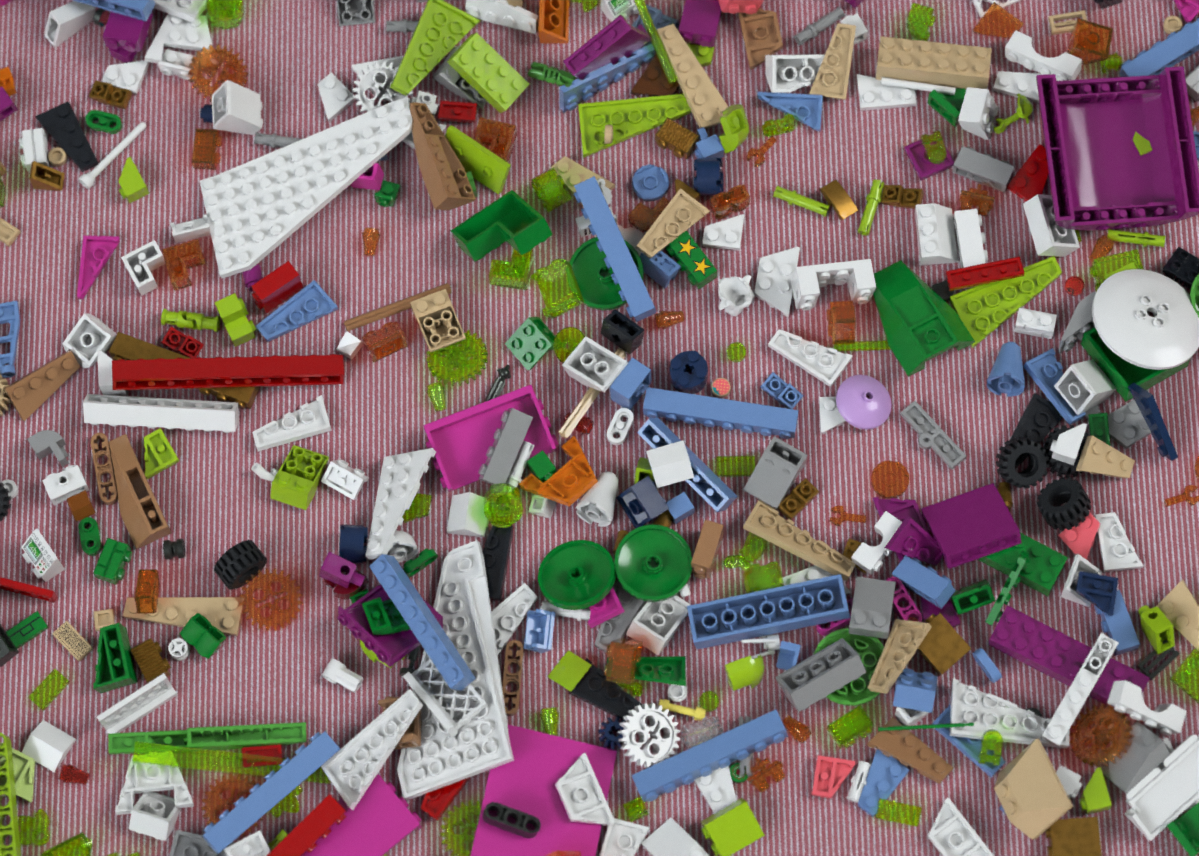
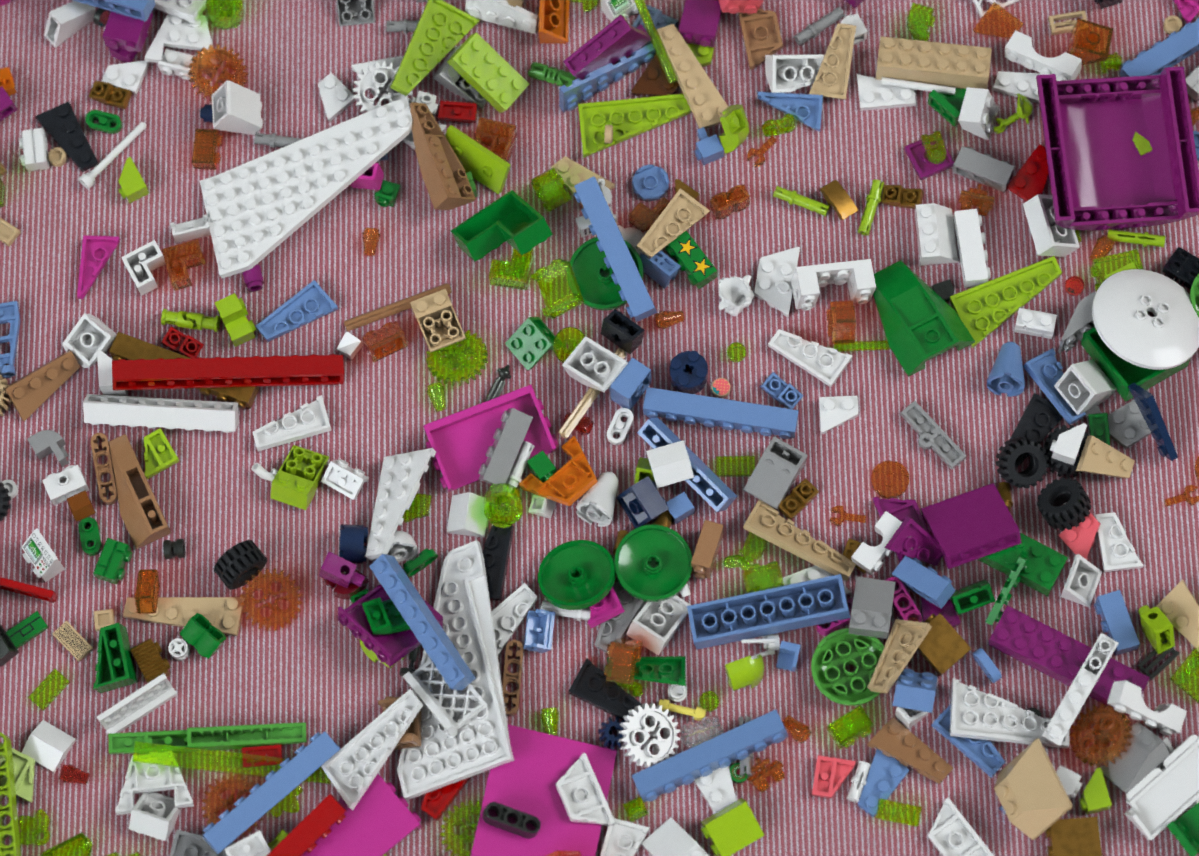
pearl gold slope [29,161,65,191] -> none
red brick [251,261,303,314] -> none
white piece [321,658,363,693] -> none
lime sticker [548,650,592,691] -> none
pearl gold brick [655,118,699,159] -> none
dark blue brick [694,158,724,196] -> none
white wing [702,214,744,251] -> none
light grey slope [775,638,866,712] -> none
lavender dish [836,375,891,429] -> none
green piece [878,722,974,731] -> none
red tile [945,256,1025,291] -> none
clear neon green plate [978,729,1003,766] -> none
dark blue wing [1076,571,1118,616] -> none

